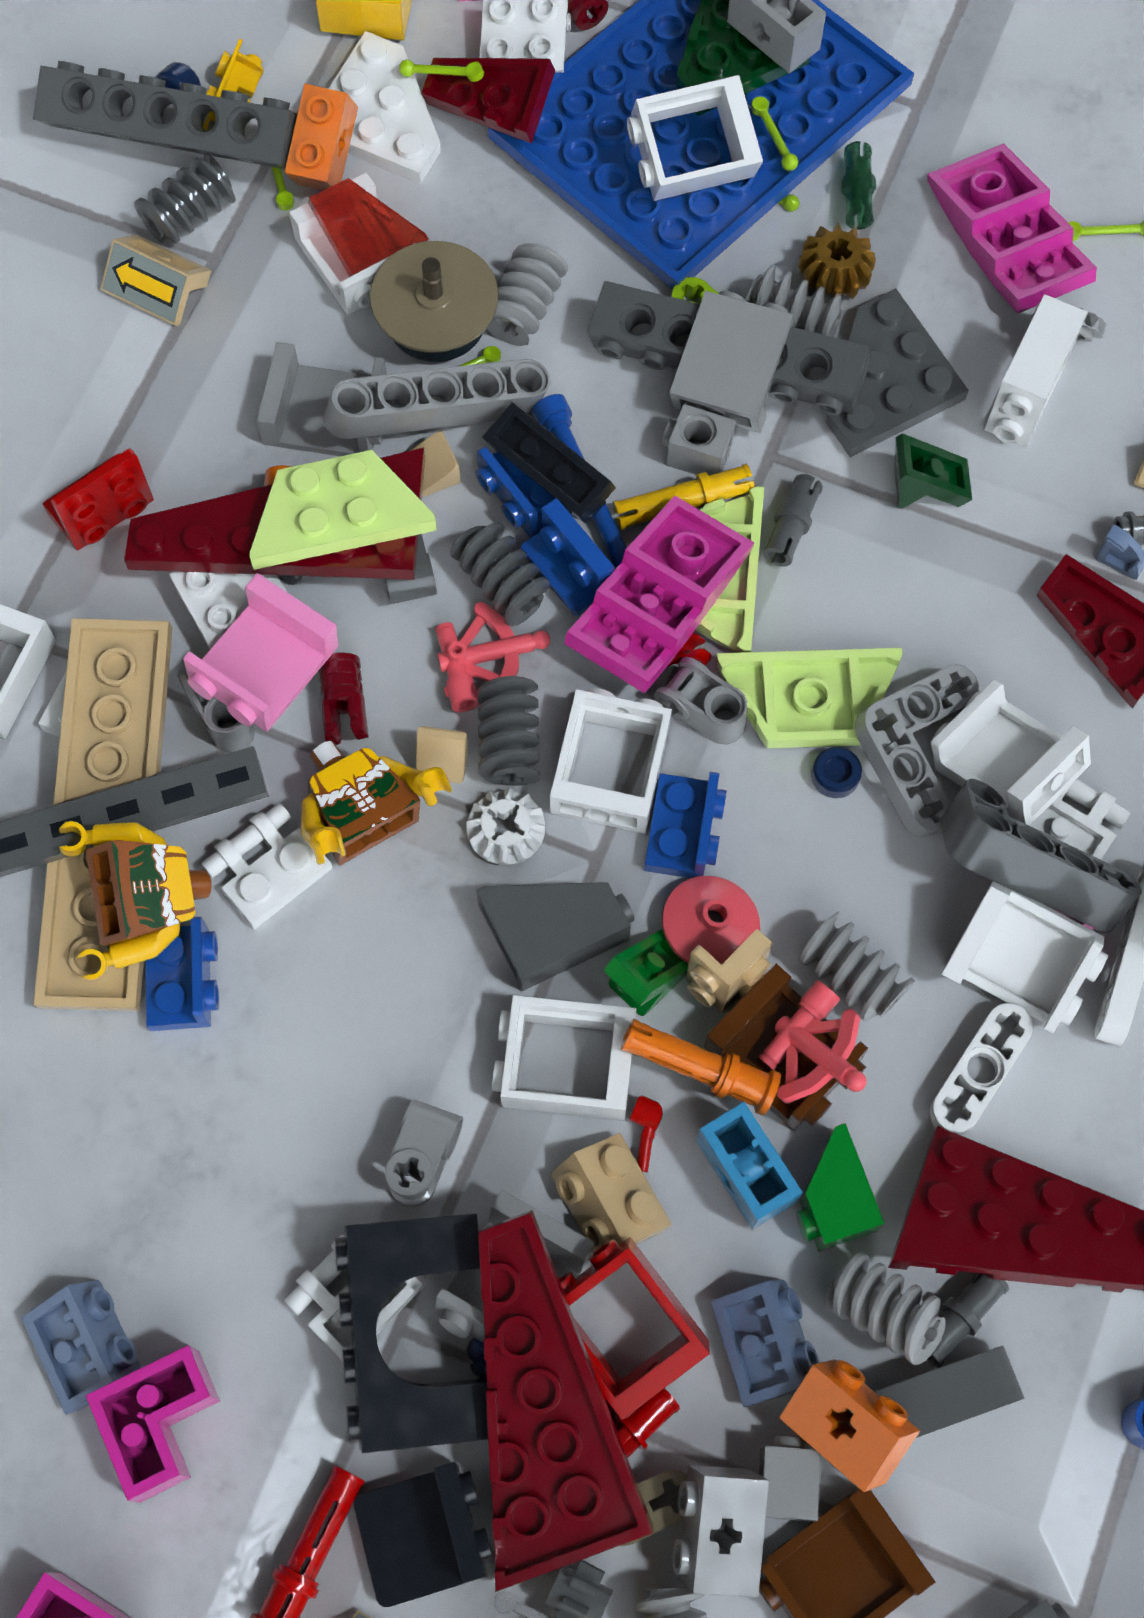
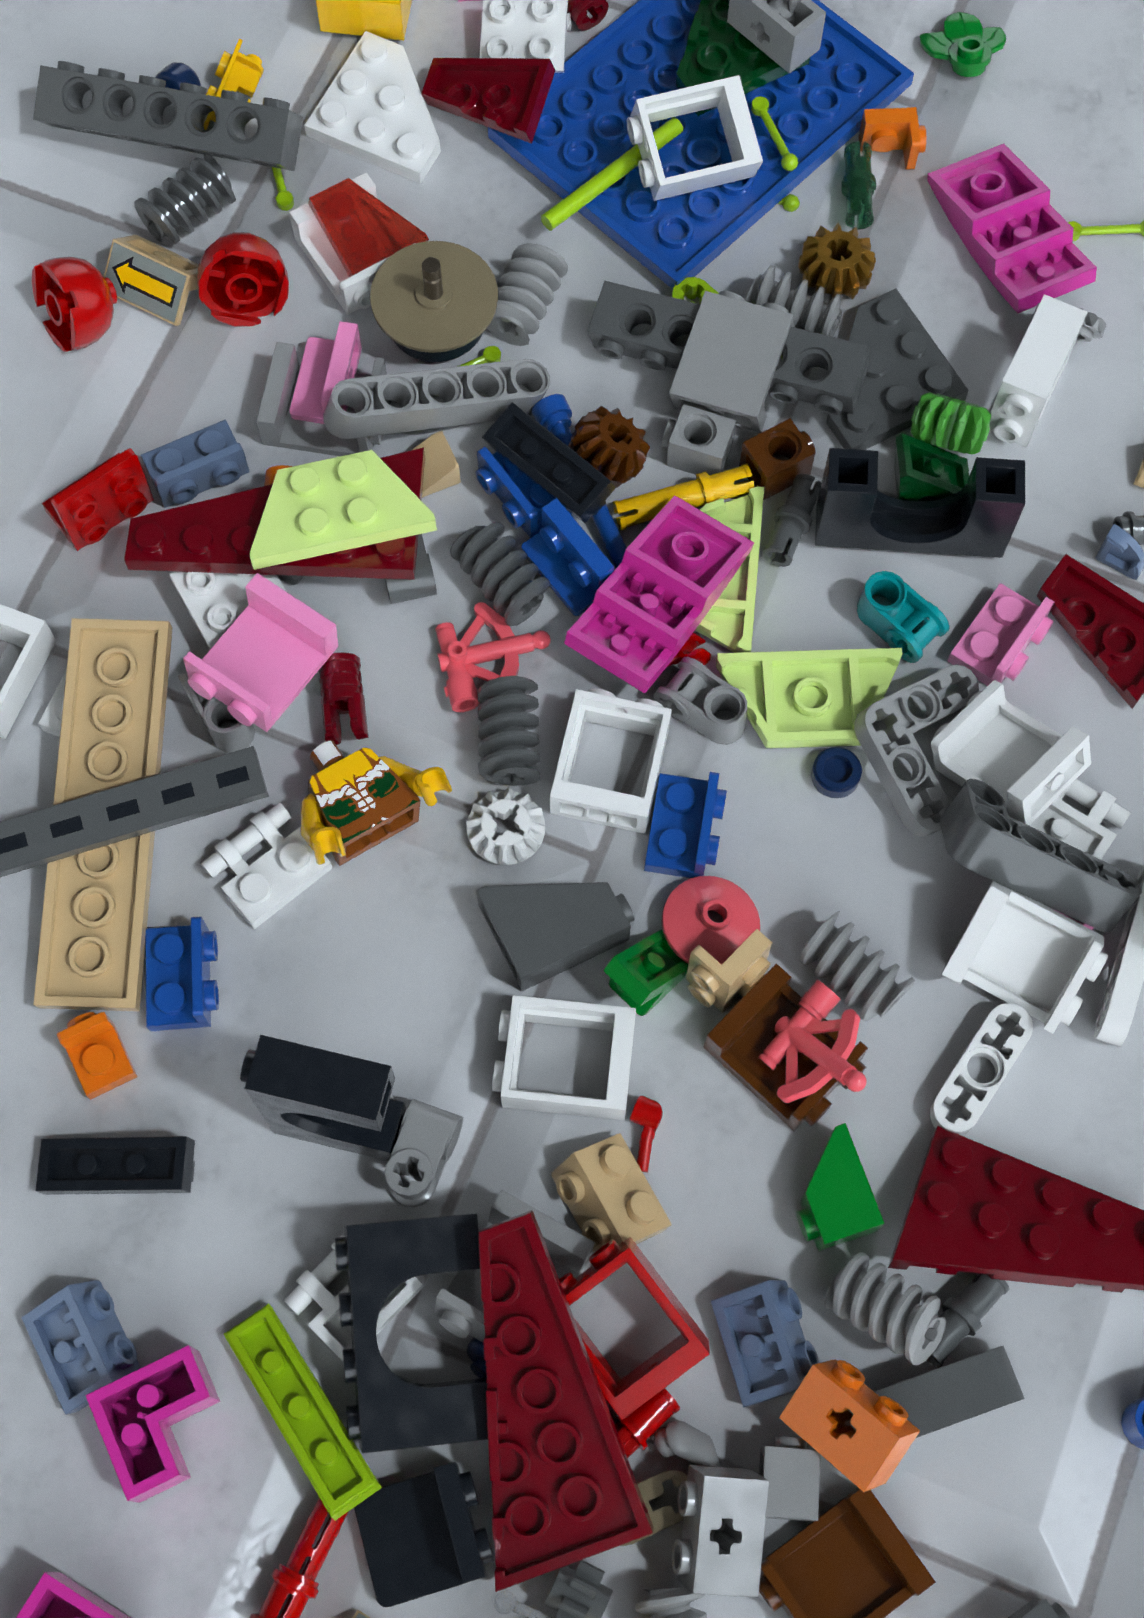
torso [59,821,212,980] -> none
orange brick [285,83,358,192] -> none
lime hinge [399,59,484,82] -> none
tan slope [416,726,469,784] -> none
orange pin [621,1018,781,1116] -> none
dark azure brick [696,1101,803,1230] -> none
none -> red cylinder [32,257,117,352]
none -> black hinge [35,1136,195,1195]
none -> orange bracket [56,1012,138,1100]
none -> sand blue bracket [141,419,250,508]
none -> red cylinder [198,232,289,326]
none -> lime tile [223,1304,382,1521]
none -> black arch [240,1035,406,1161]
none -> bright pink panel [289,321,362,424]
none -> lime bar [541,117,683,231]
none -> reddish brown gear [568,406,650,488]
none -> light grey arm [655,1421,720,1467]
none -> reddish brown brick [739,418,816,501]
none -> black arch [815,448,1025,558]
none -> teal piece [857,571,950,663]
none -> orange bracket [858,107,927,170]
none -> bright green gear [910,392,991,455]
none -> green plate [920,12,1006,77]
none -> bright pink bracket [947,583,1054,686]

